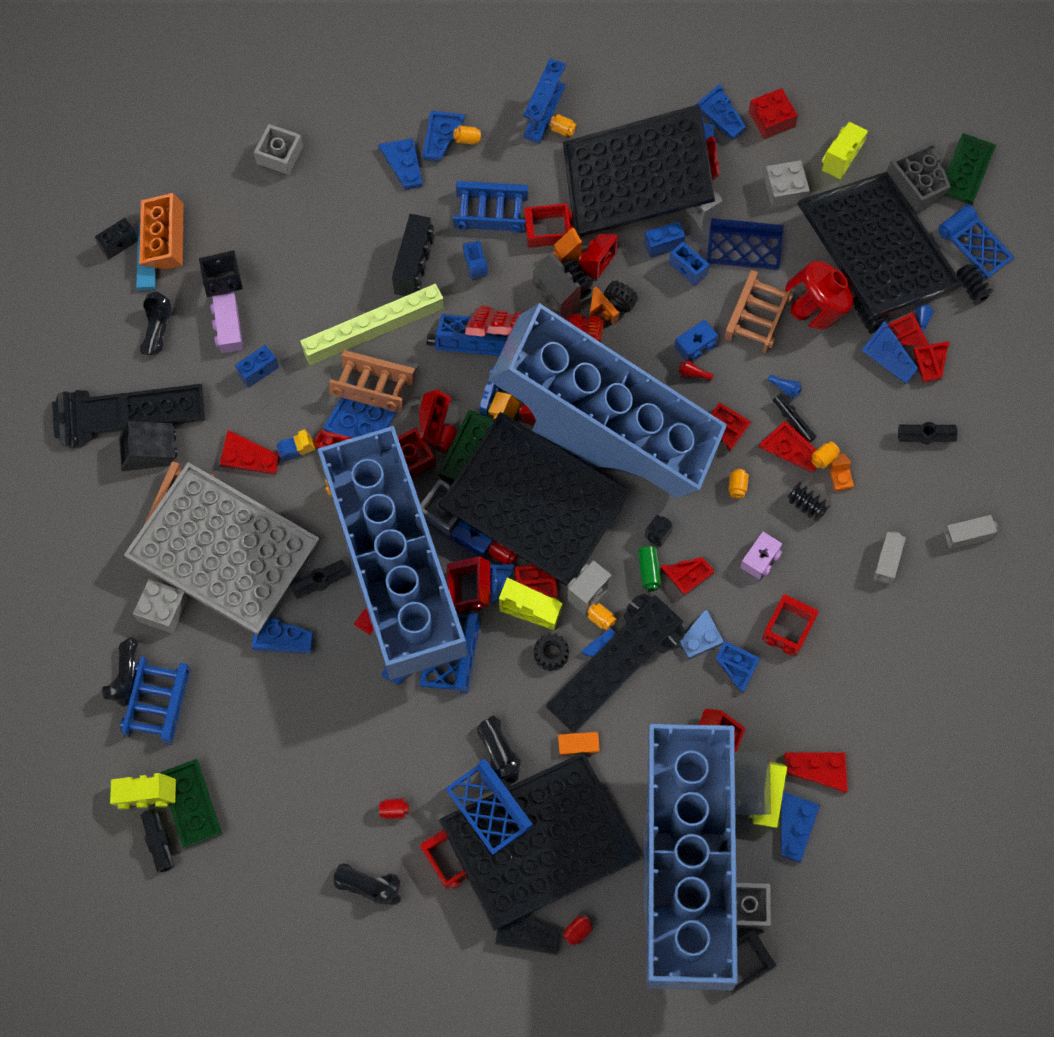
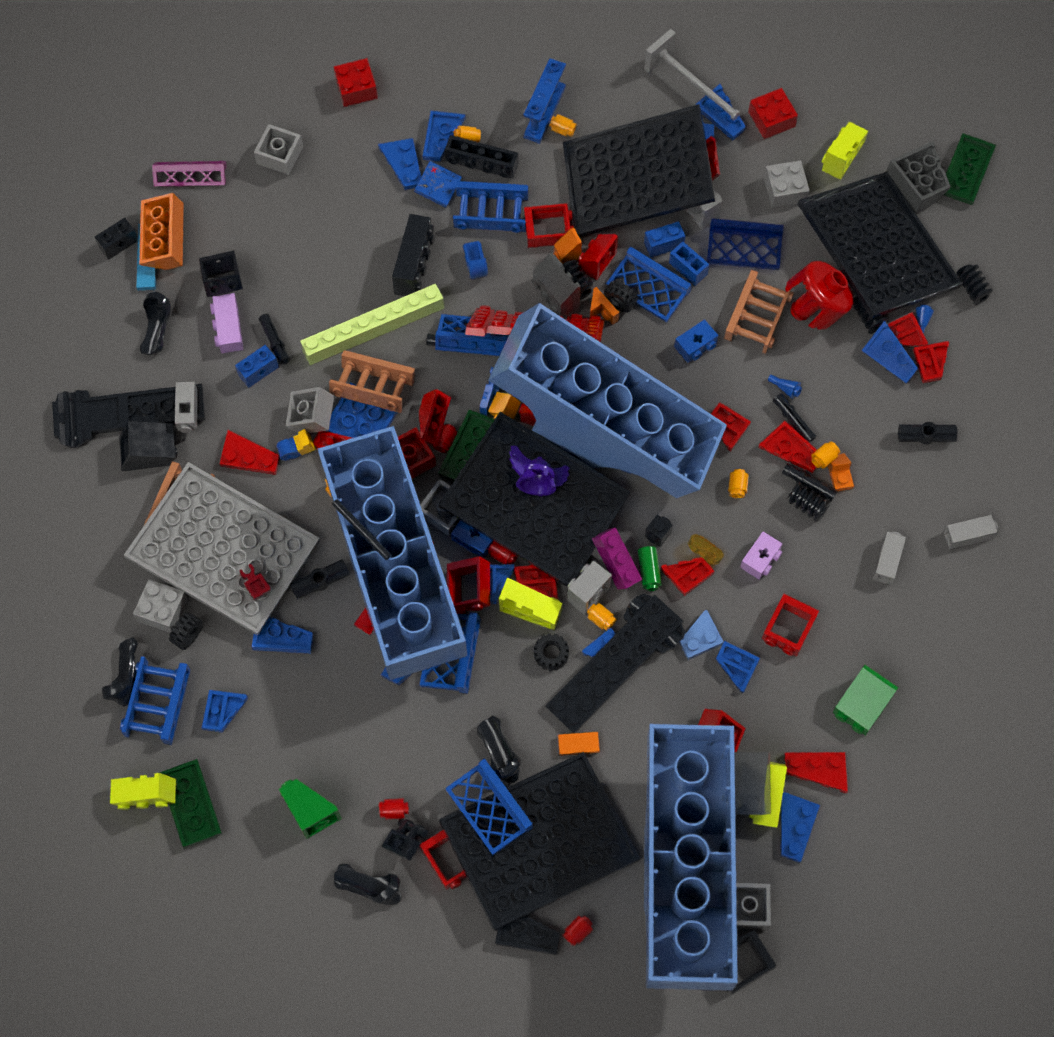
black piece [140,809,175,873] -> none
red cone [678,359,713,381] -> none
blue piece [938,205,1014,279] -> none
none -> magenta fence [152,161,227,186]
none -> black tyre [169,612,203,650]
none -> light grey brick [175,382,198,433]
none -> blue wing [202,690,248,732]
none -> dark red plate [239,564,271,601]
none -> black pin [258,314,290,365]
none -> green slope [279,779,342,839]
none -> light grey brick [285,387,334,434]
none -> black bar [332,499,391,560]
none -> red brick [333,58,378,107]
none -> black plate [381,819,428,861]
none -> blue tile [414,161,462,208]
none -> black brick [445,135,519,179]
none -> dark purple helmet [509,446,570,496]
none -> magenta brick [591,528,642,590]
none -> blue fence [606,246,692,323]
none -> light grey tile [644,29,741,120]
none -> clear yellow plate [688,534,724,565]
none -> black pin [781,463,837,502]
none -> slope [832,665,898,736]

